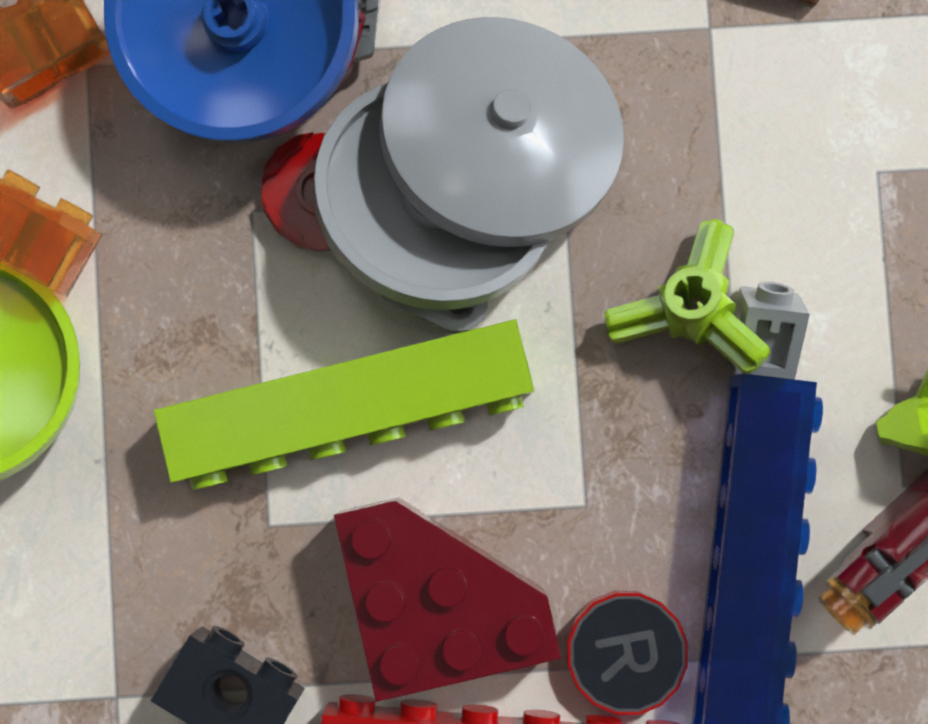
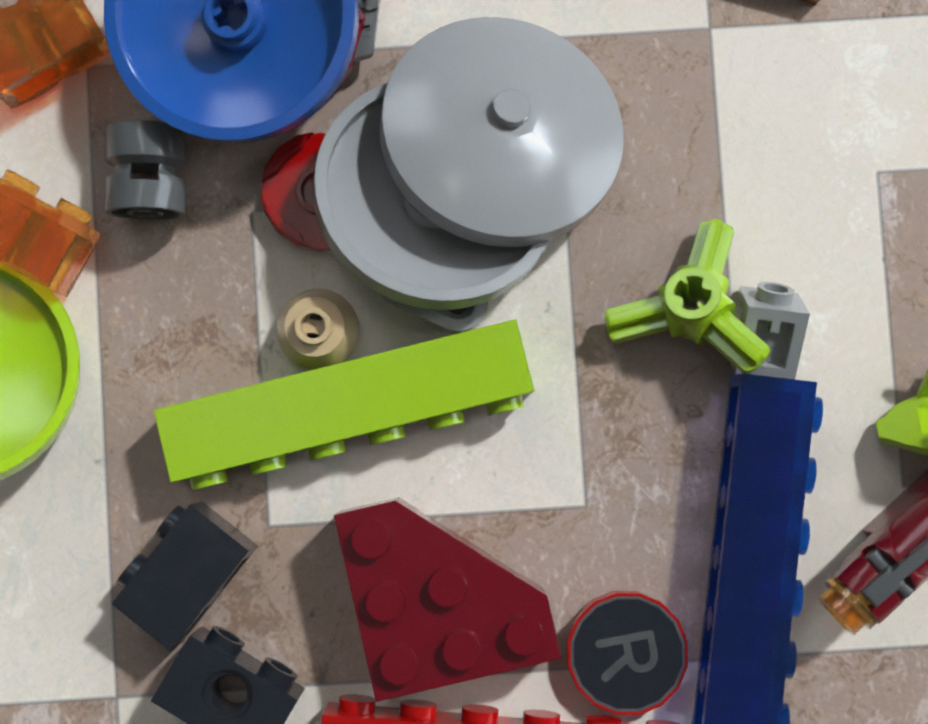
none -> dark grey wheel [105,120,186,220]
none -> black brick [112,501,258,651]
none -> tan cone [277,288,359,370]

